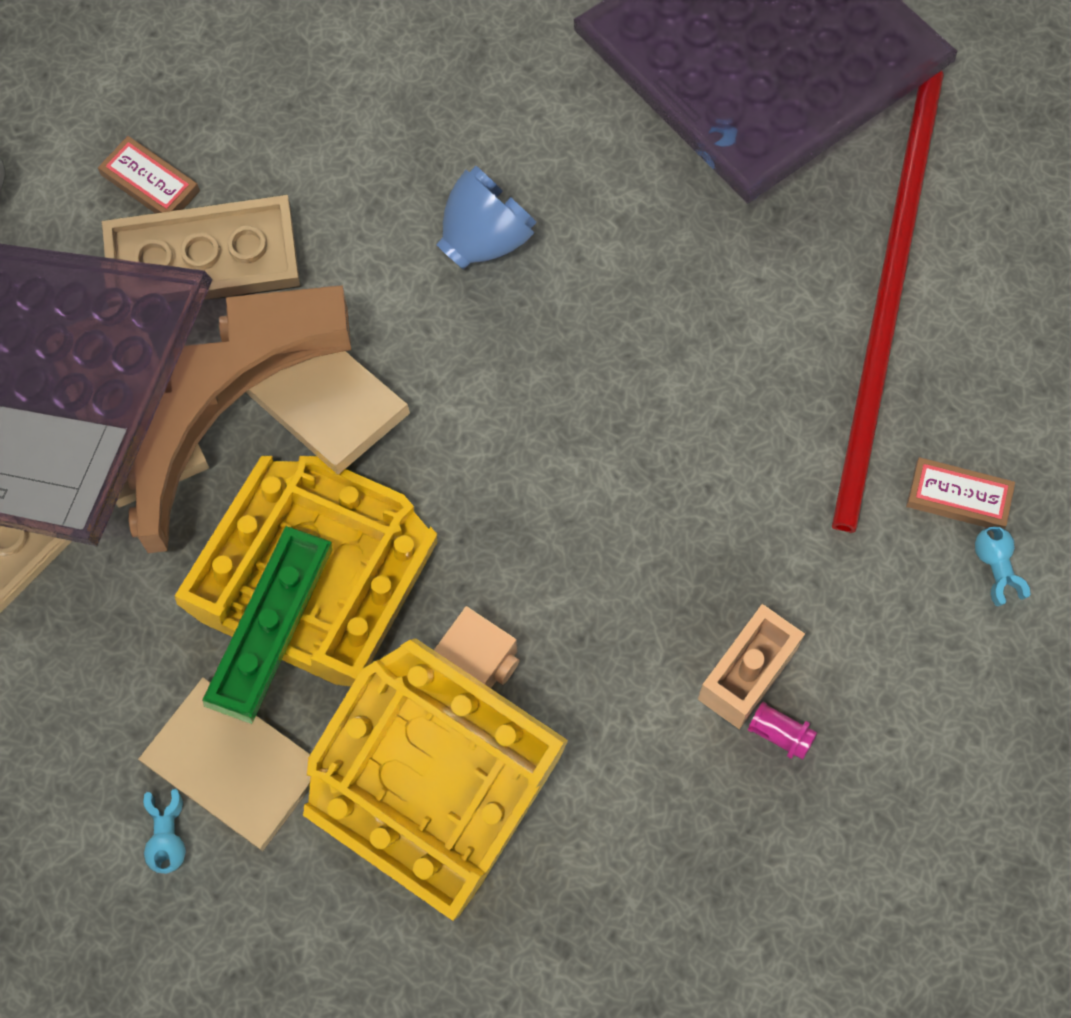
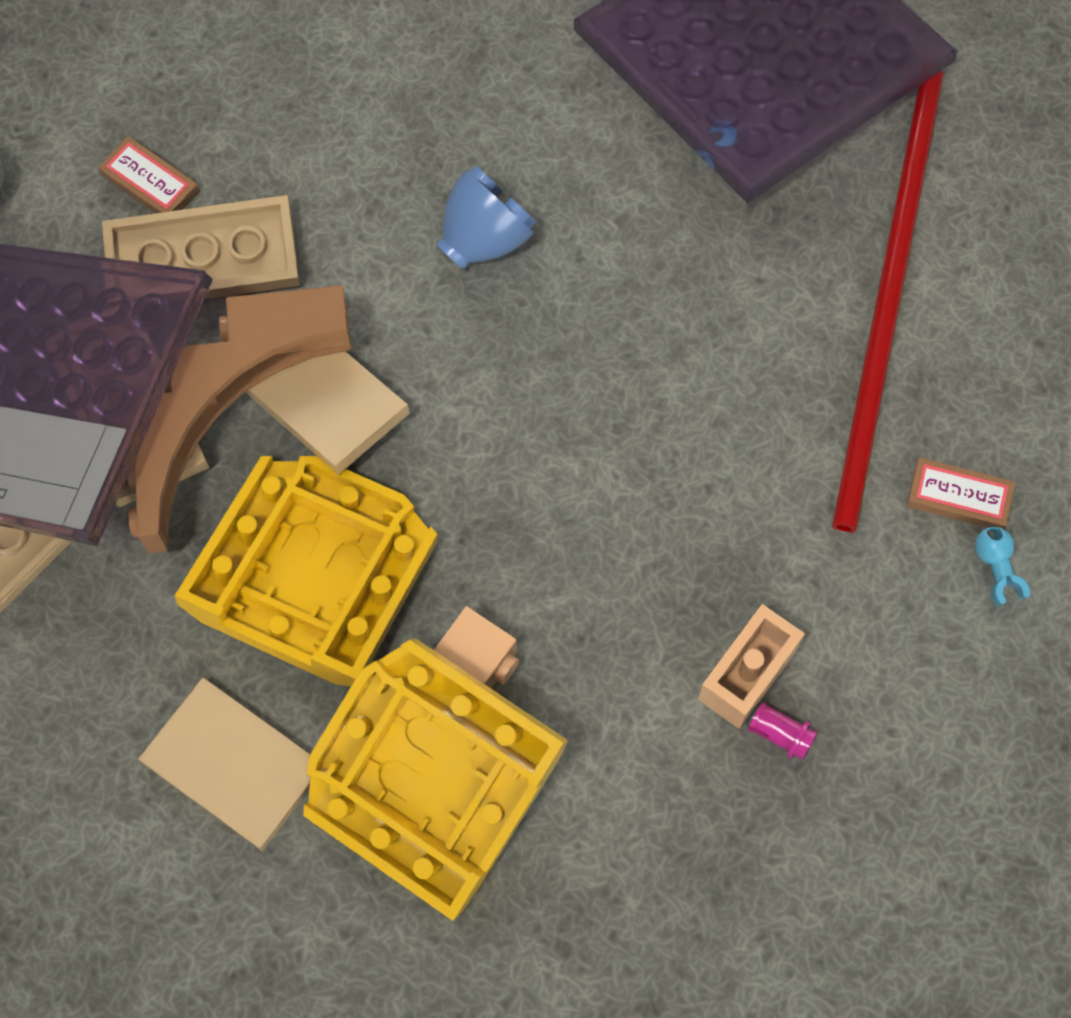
medium azure arm [143,789,186,874] -> none
green tile [202,526,333,724] -> none

